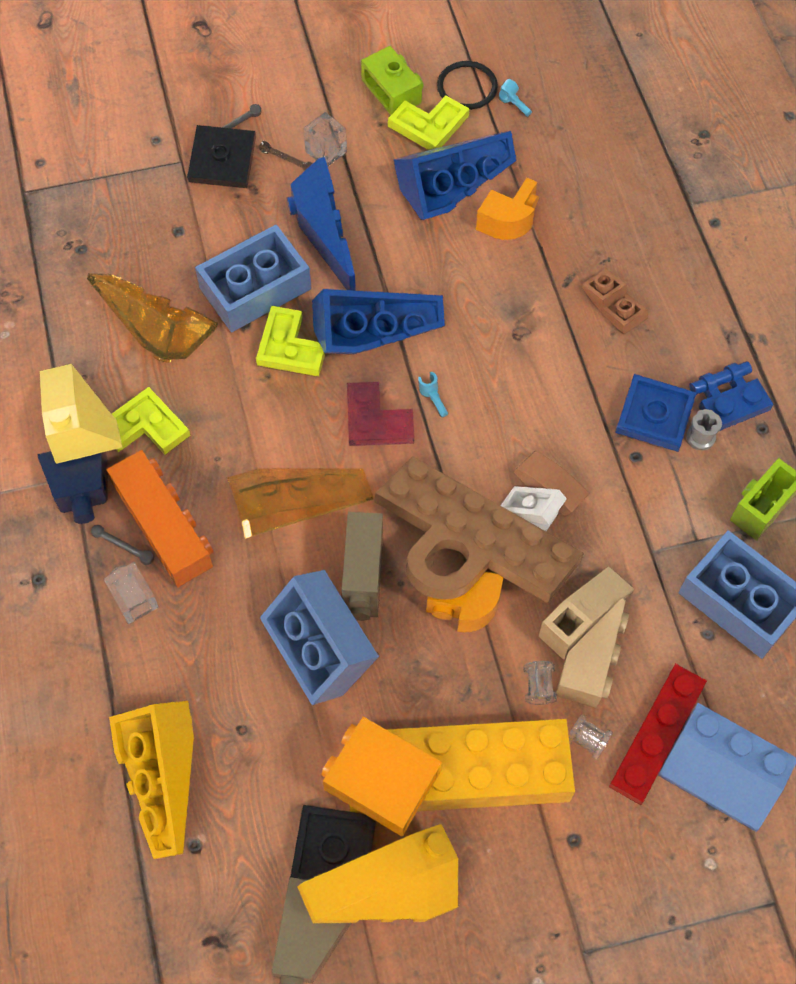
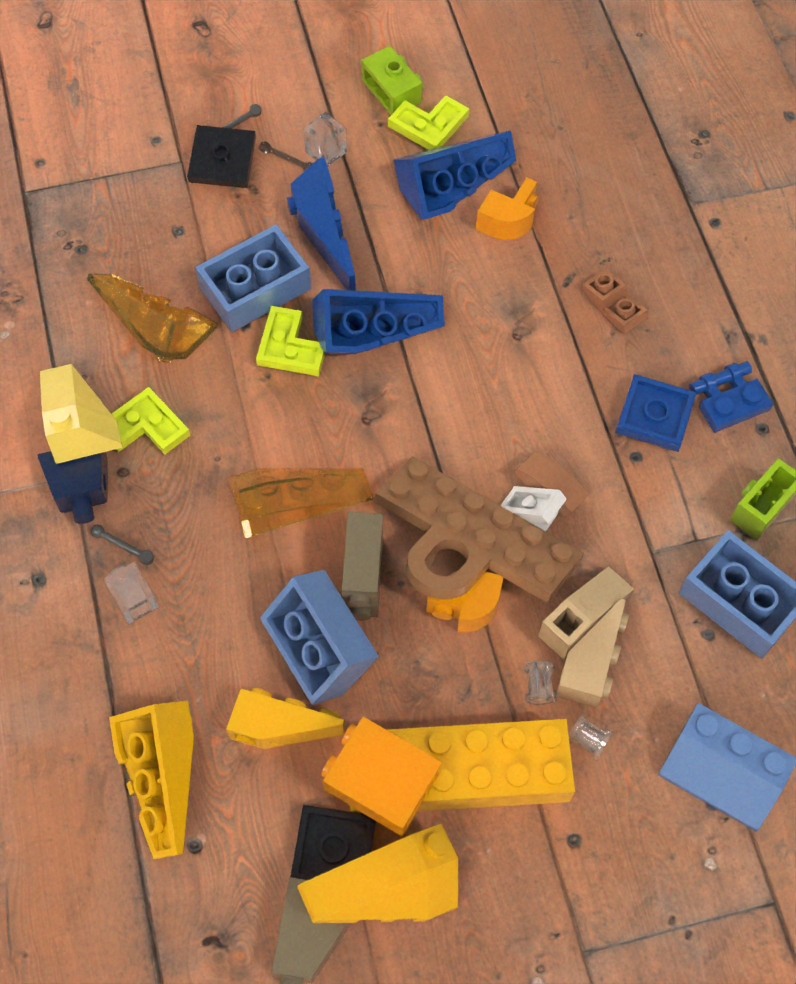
orange brick [106,450,214,588] -> none
clear pink plate [347,382,414,446] -> none
medium azure hand [418,372,448,417] -> none
black tyre [437,61,498,110] -> none
medium azure hand [499,79,532,117] -> none
red plate [609,663,707,805] -> none
light grey bush [686,409,722,451] -> none
none -> yellow slope [226,688,345,749]

